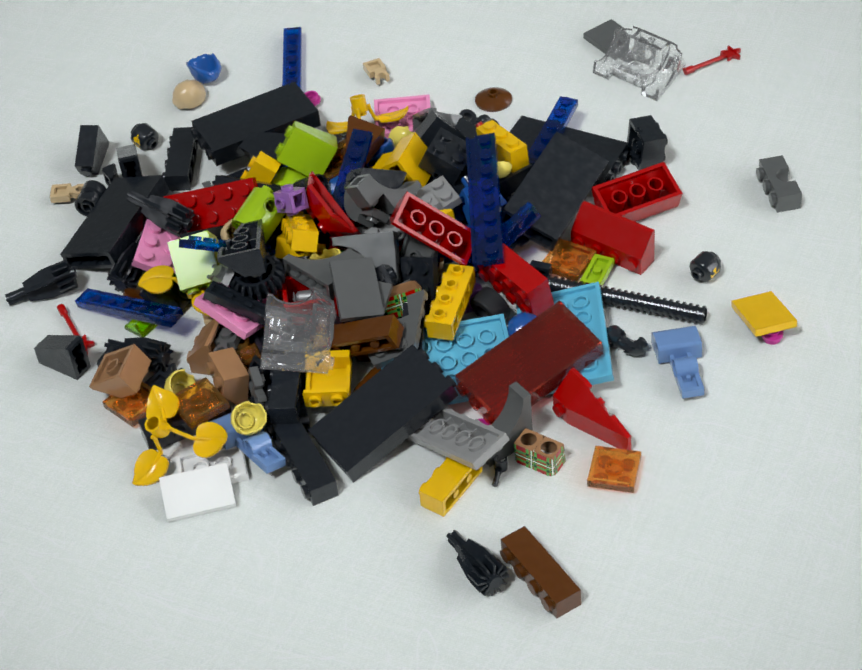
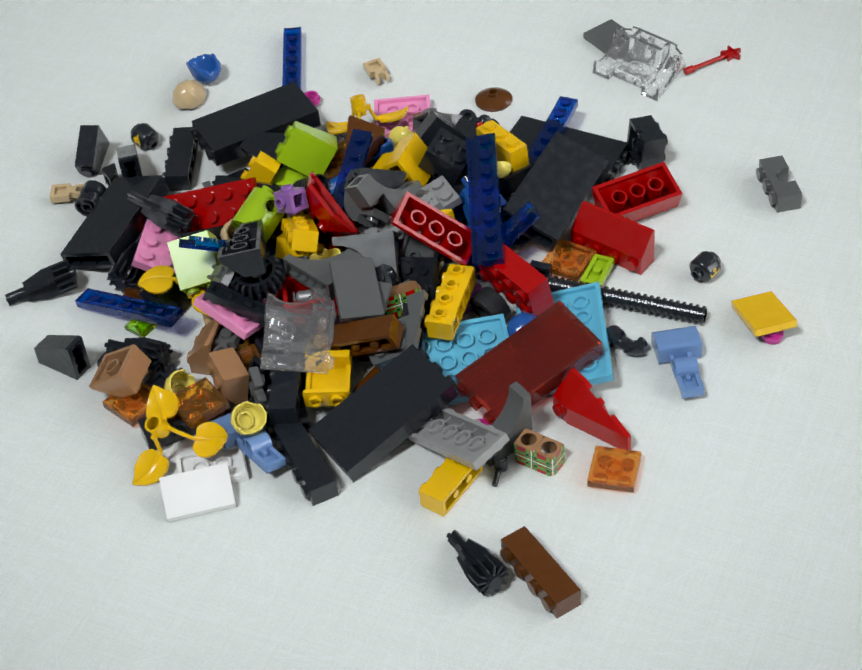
red piece [57,304,95,355] -> none

